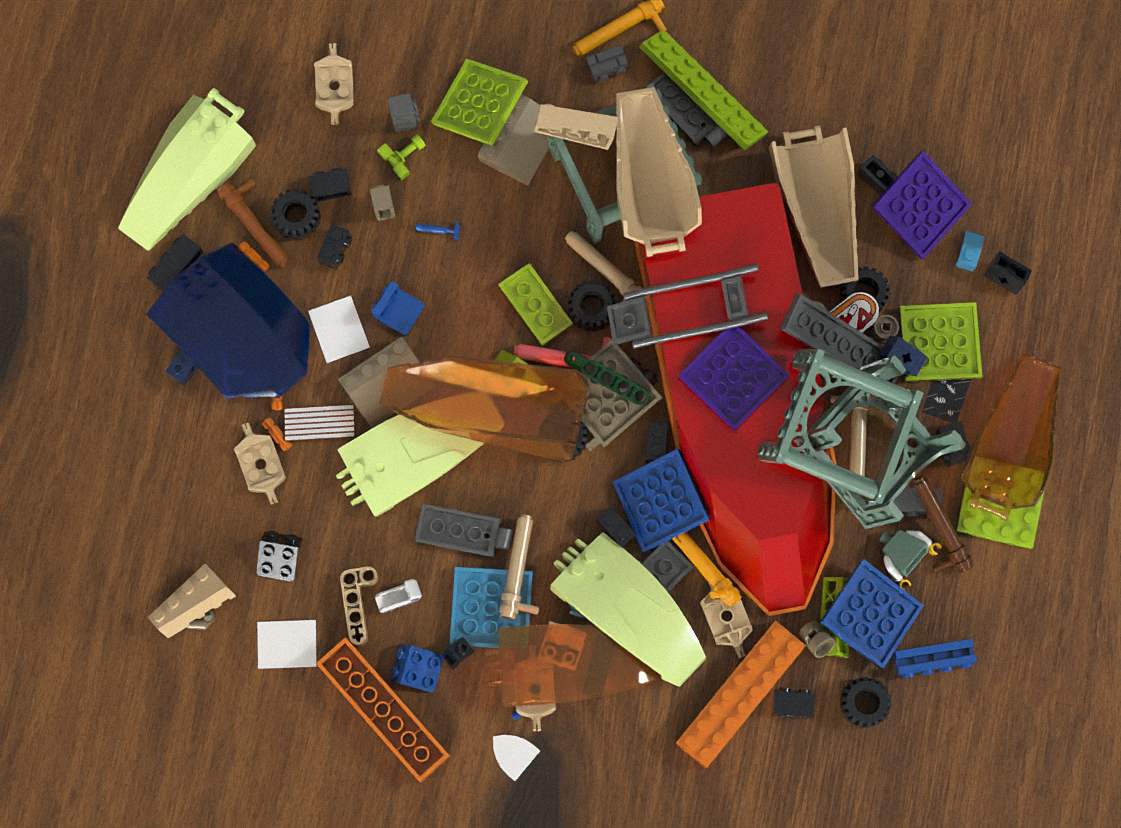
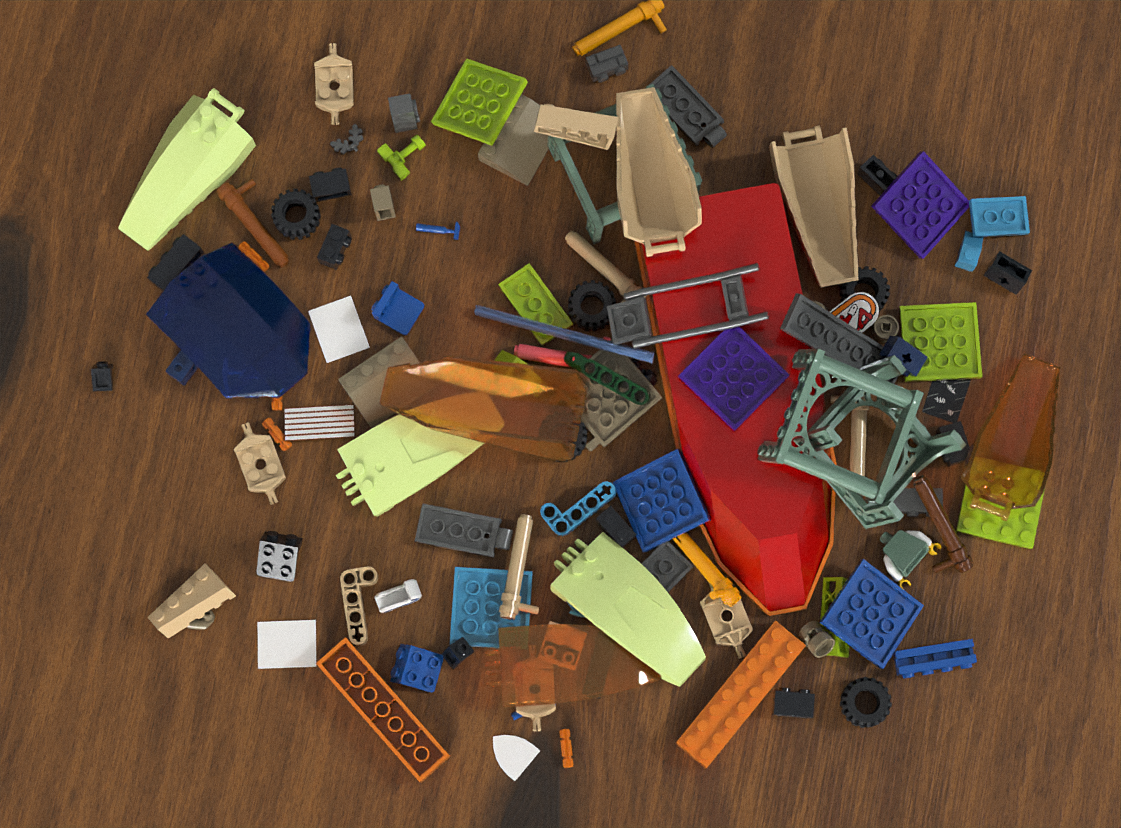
lime plate [639,30,768,150] -> none
black brick [645,421,668,463] -> none
none -> black bracket [91,361,113,391]
none -> dark grey animal [330,124,364,155]
none -> medium blue axle [474,305,654,363]
none -> dark azure beam [540,481,616,536]
none -> orange axle [559,729,574,768]
none -> dark azure plate [969,196,1030,237]

